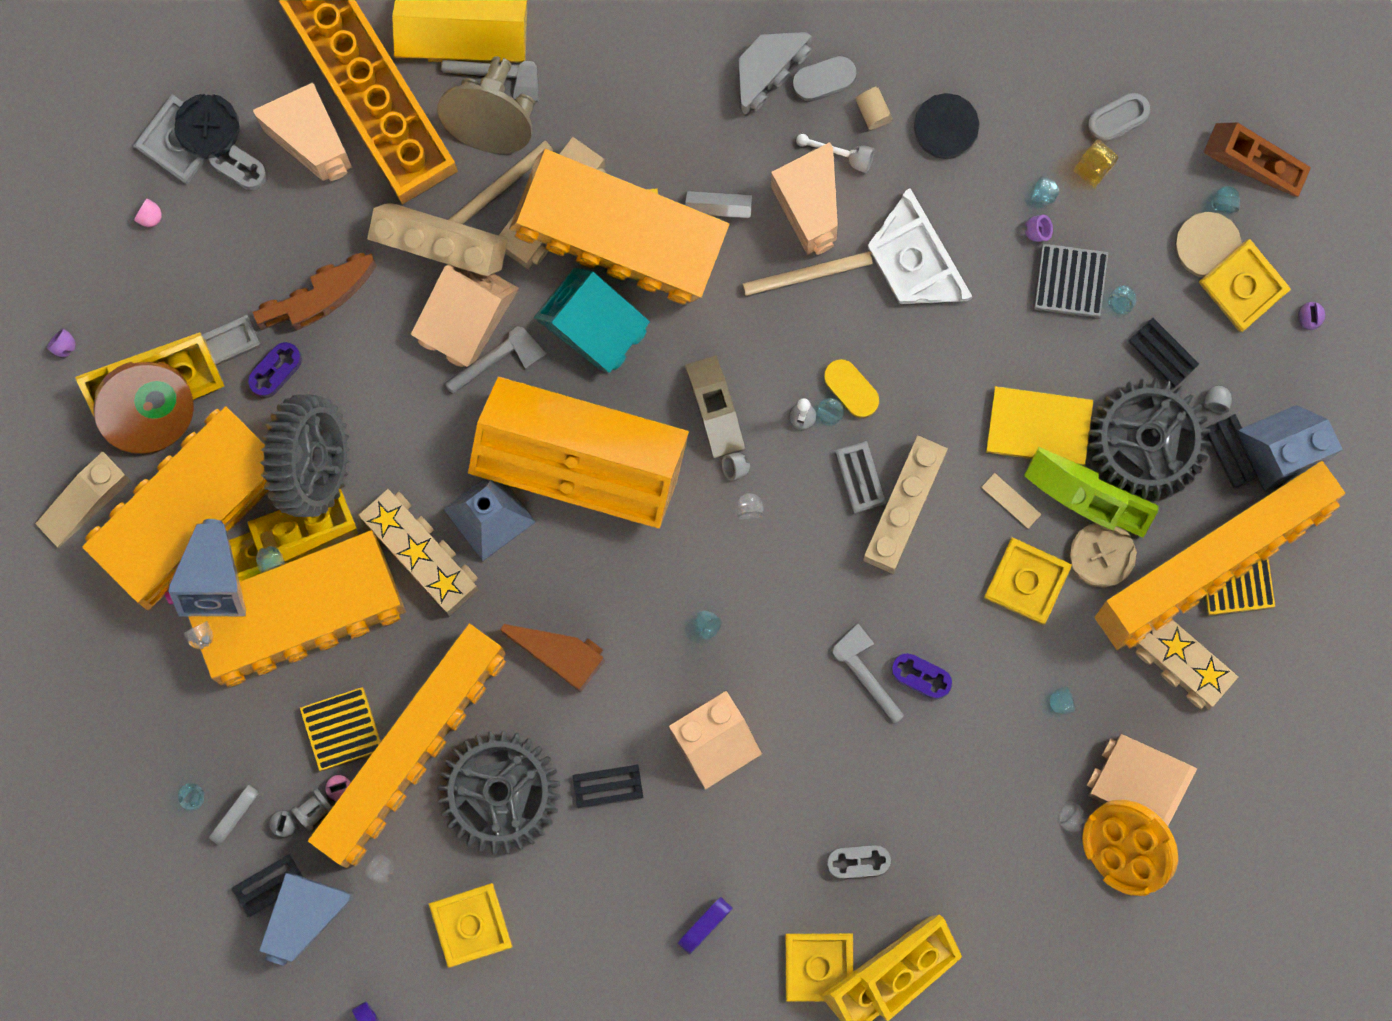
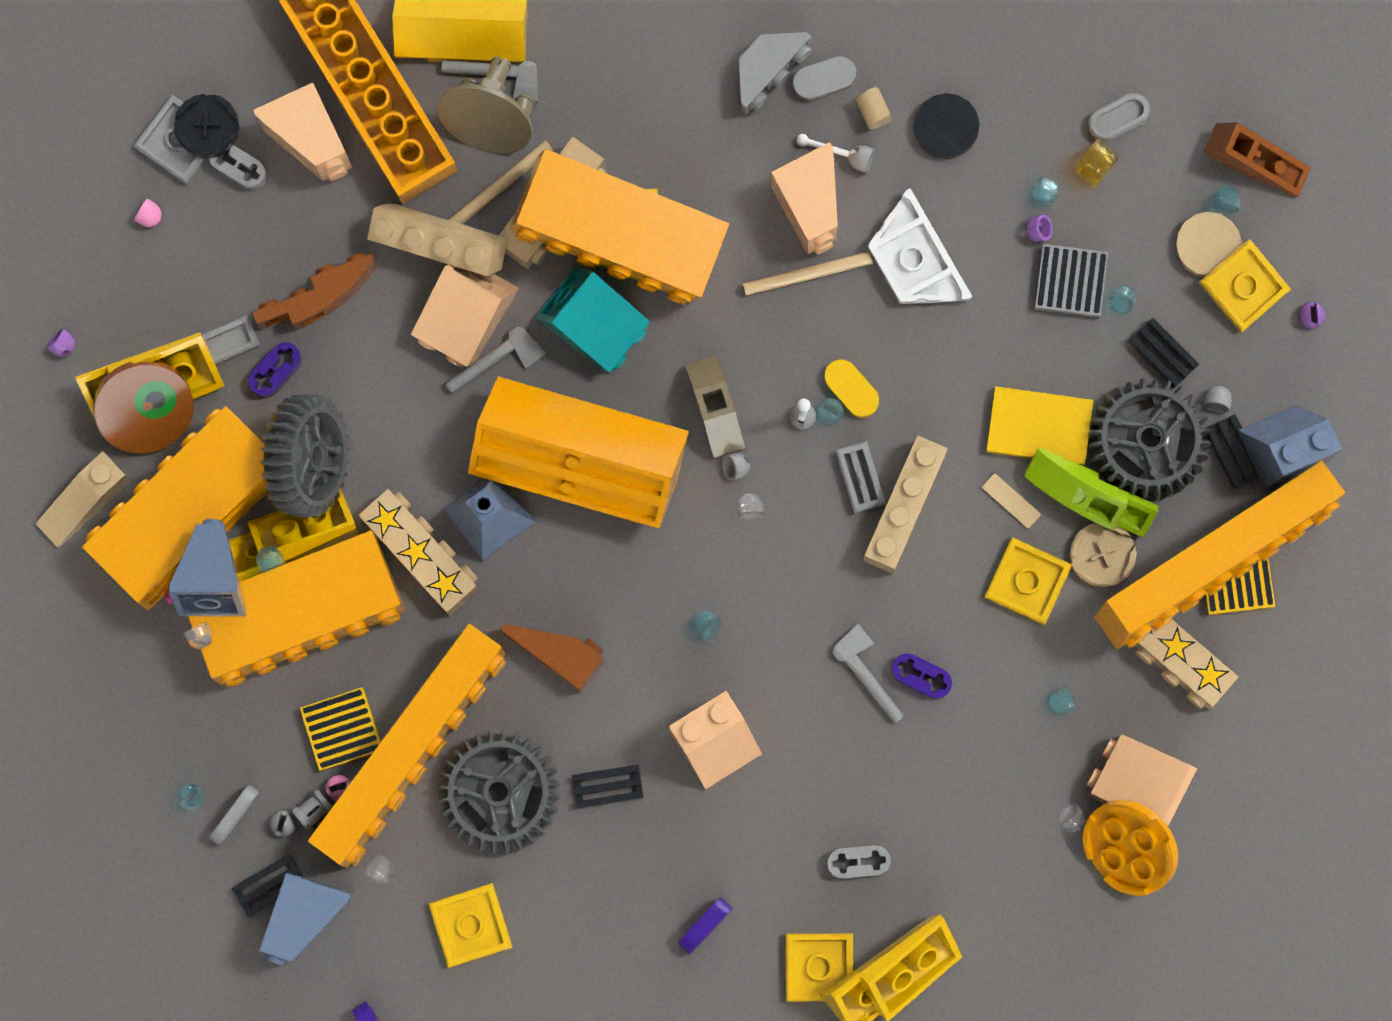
light grey tile [685,191,752,218] -> none

